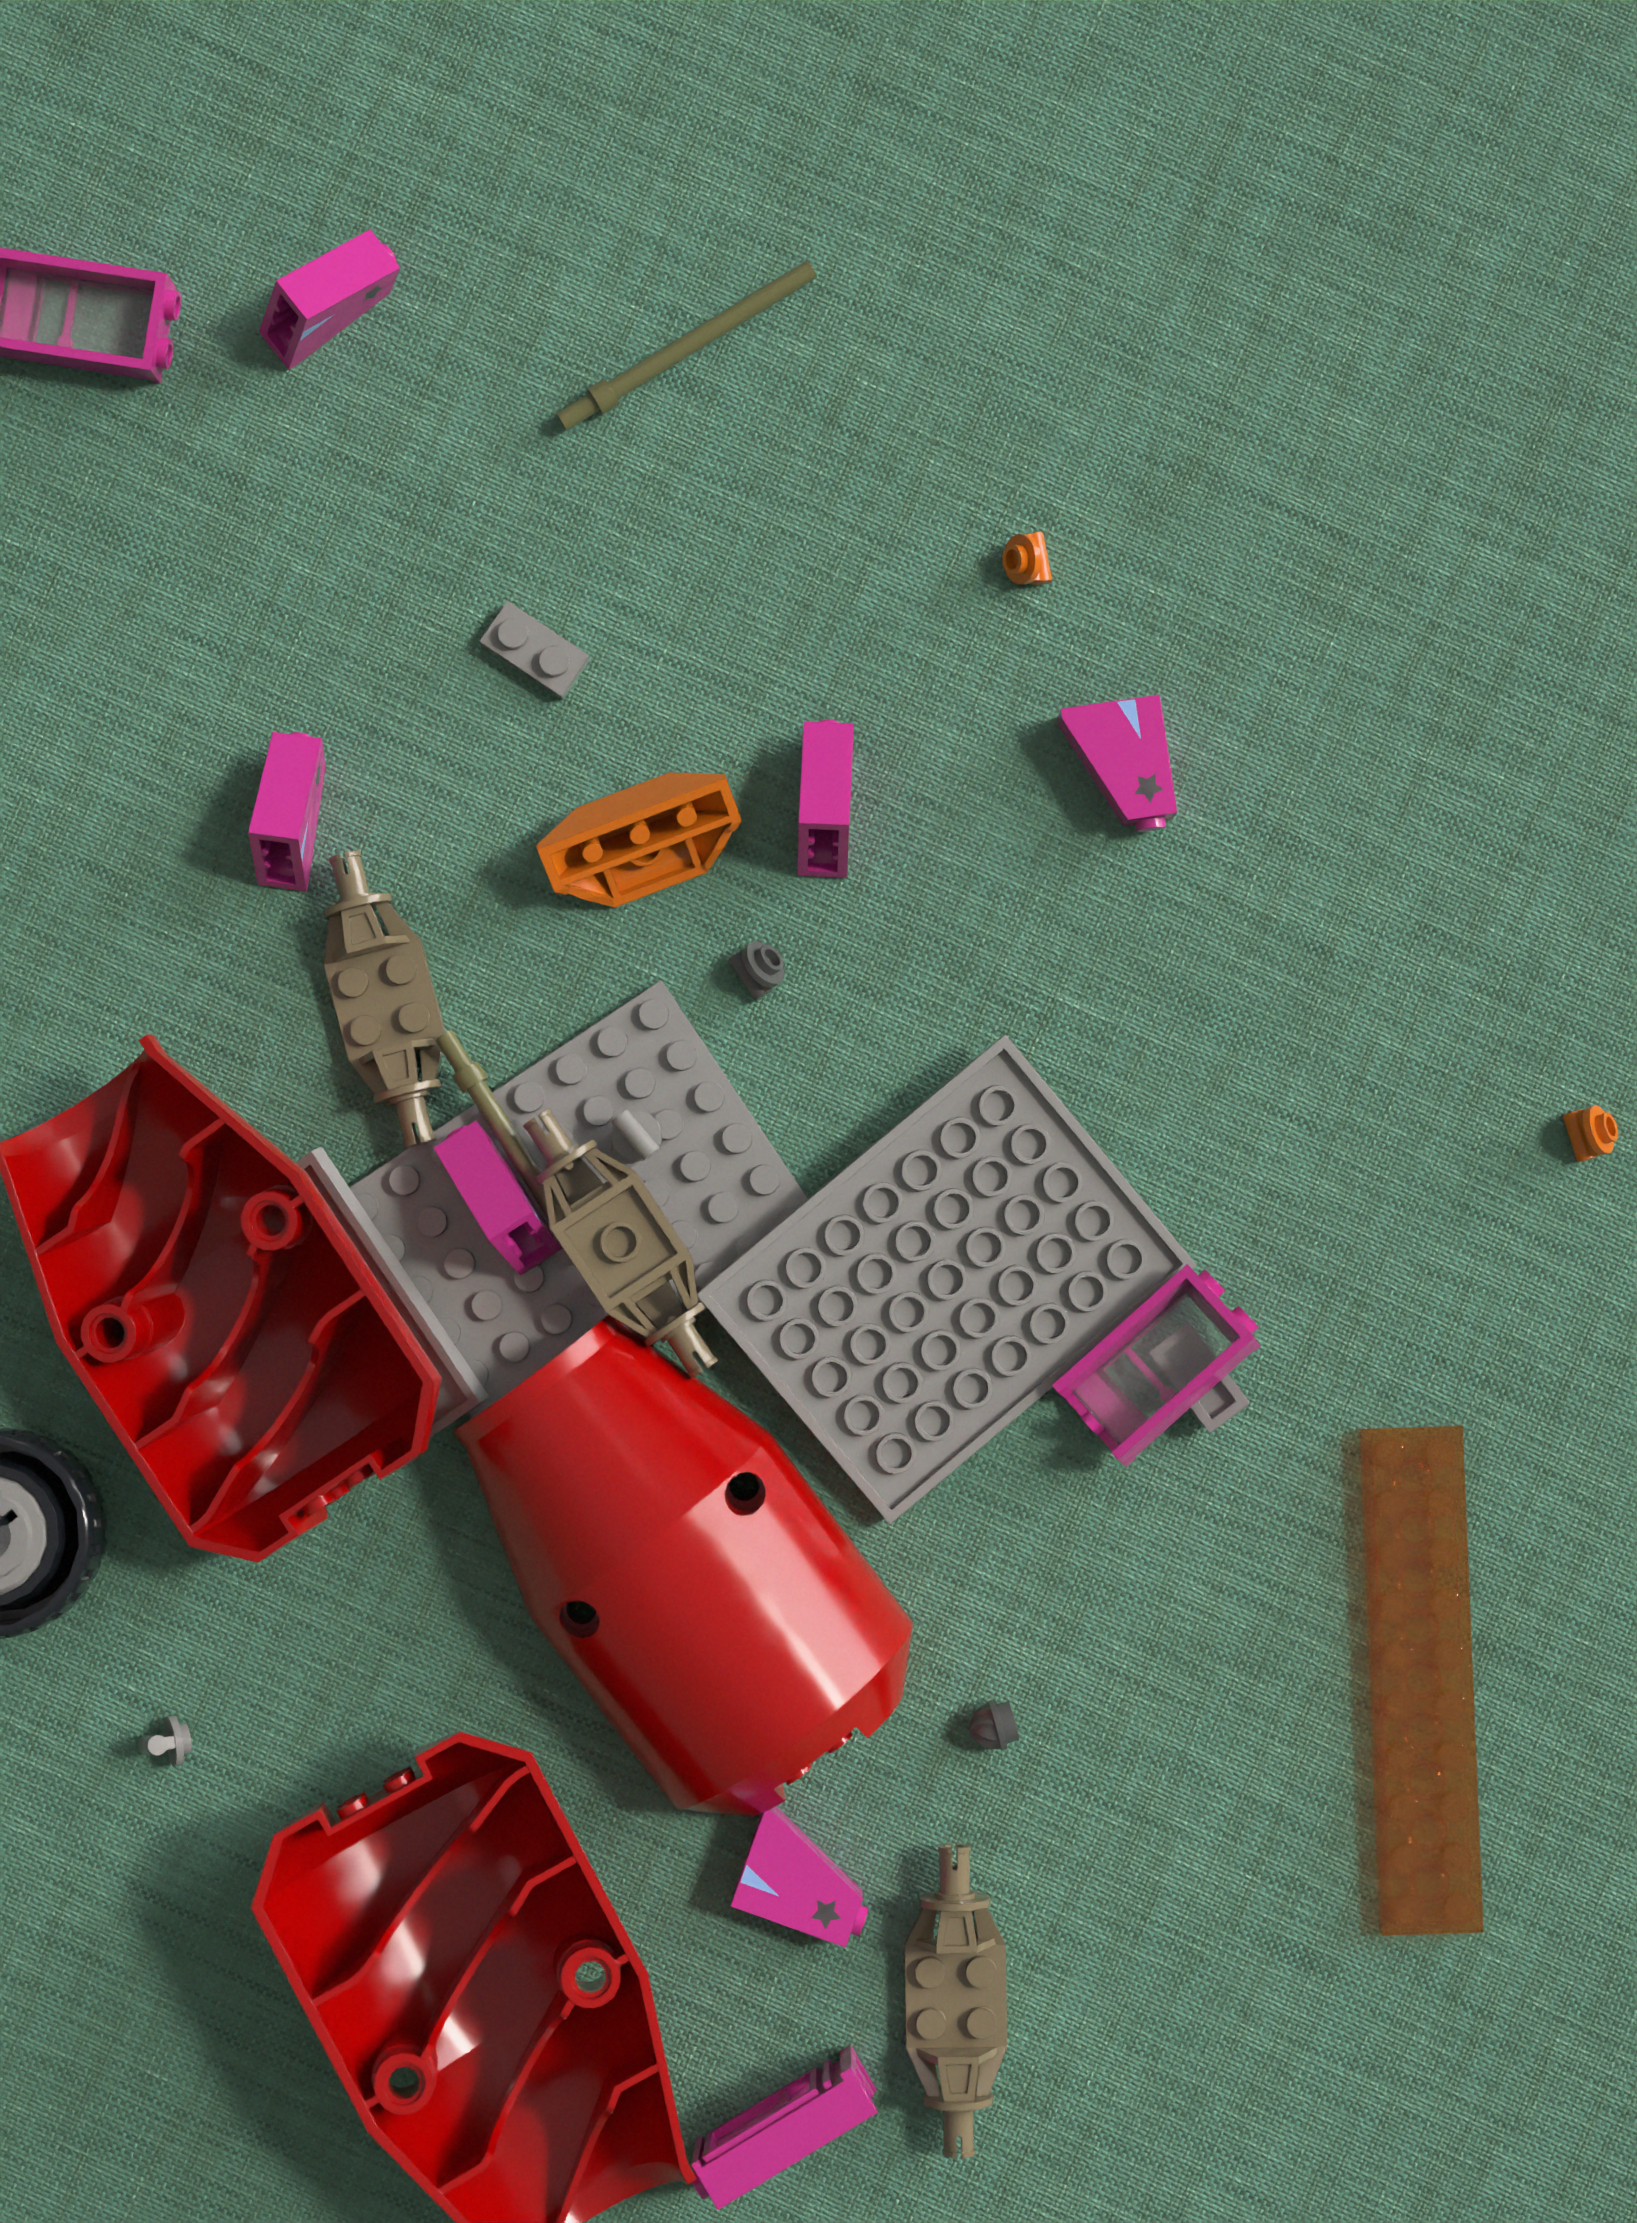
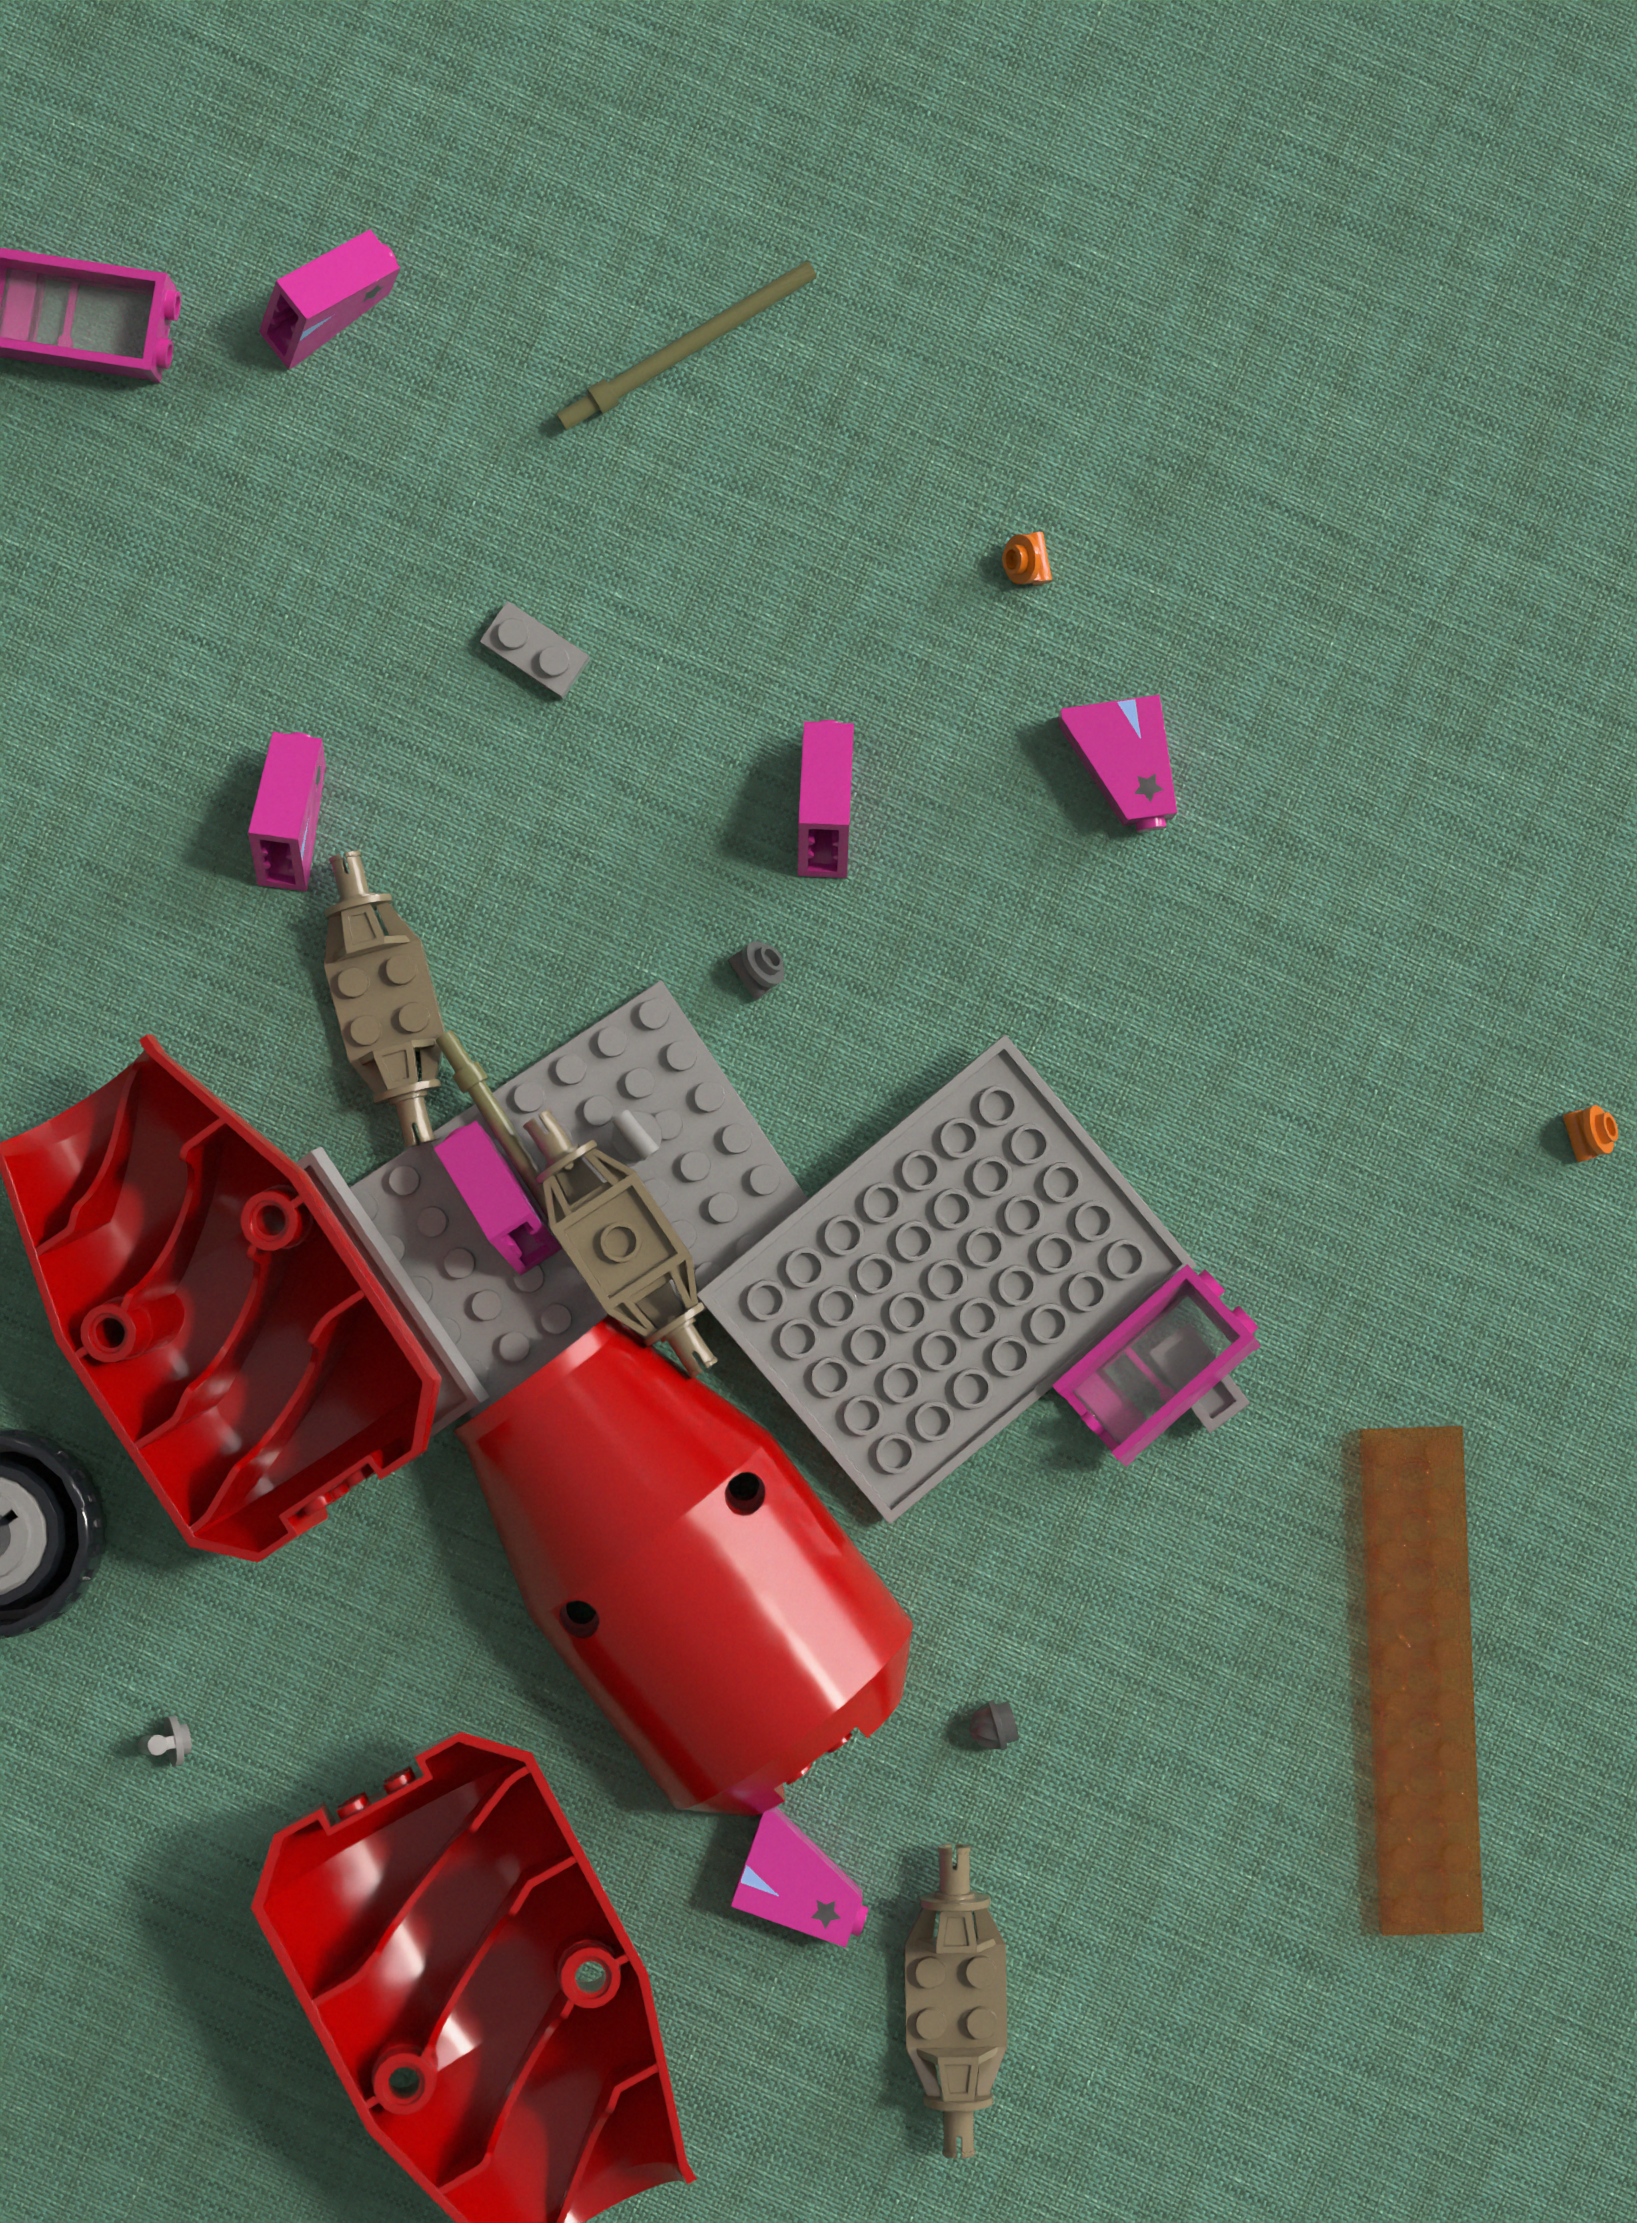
orange wedge [536,772,742,908] -> none
dark pink door [691,2045,878,2210] -> none

